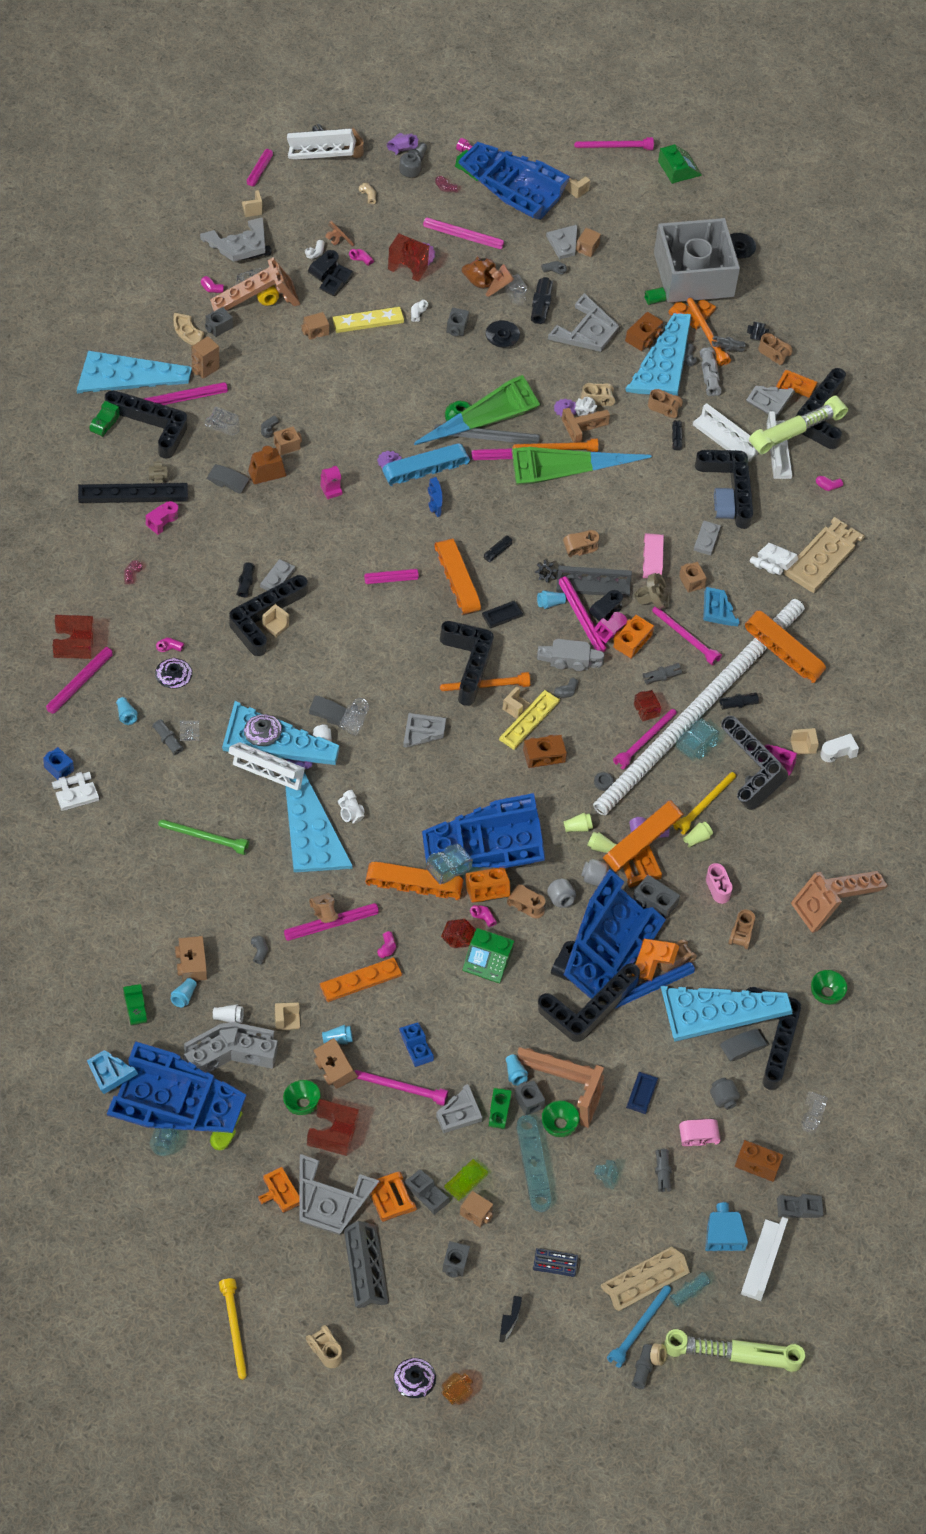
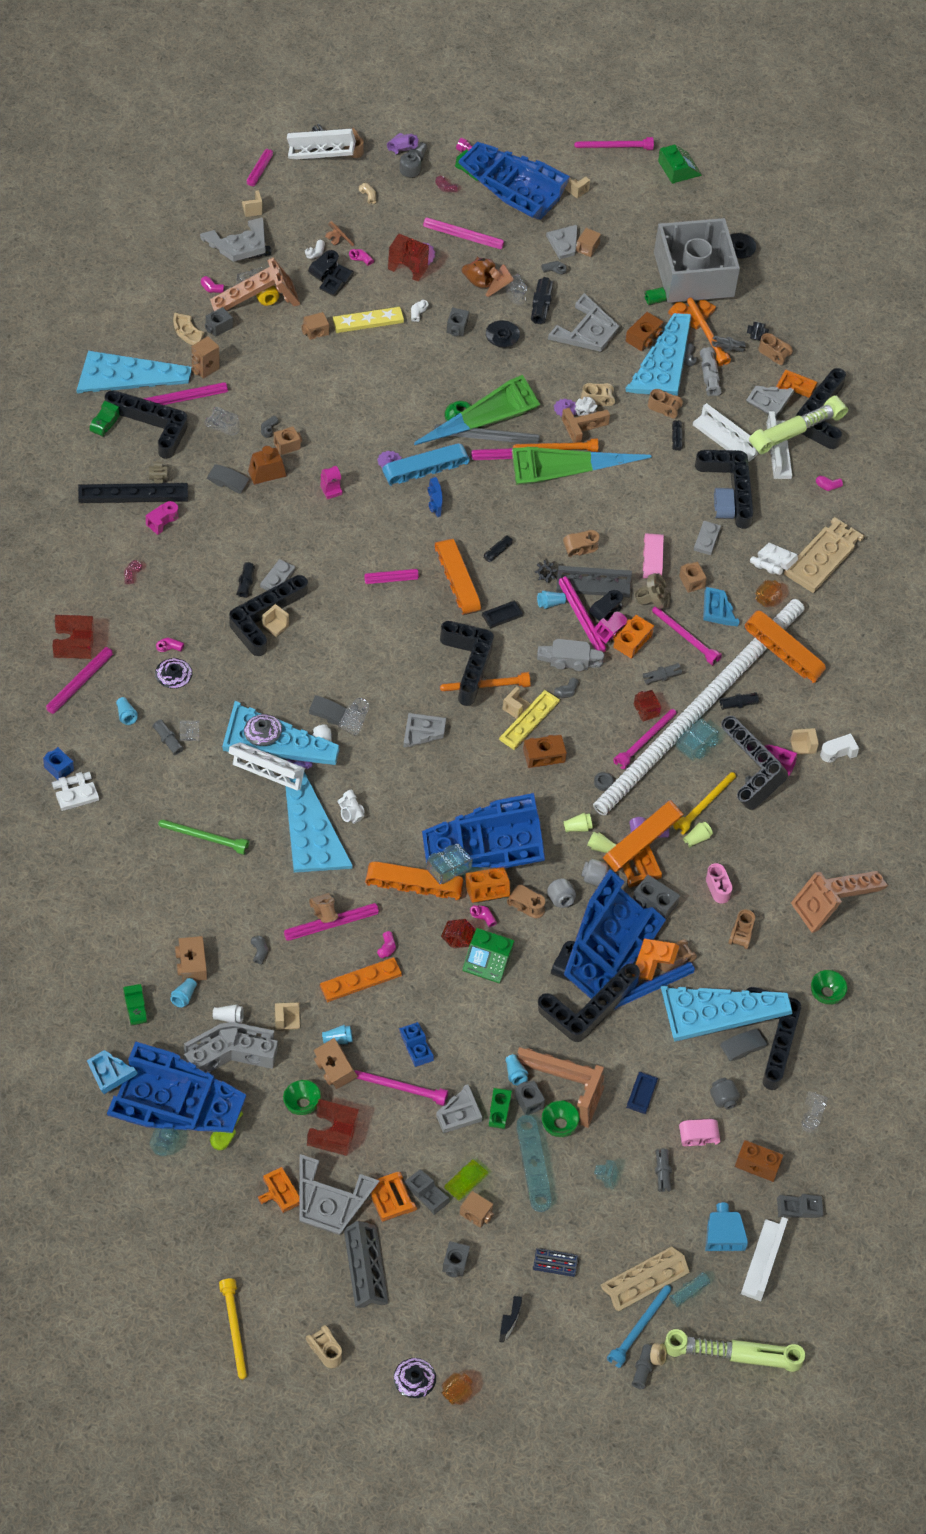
none -> clear orange head [755,580,783,607]

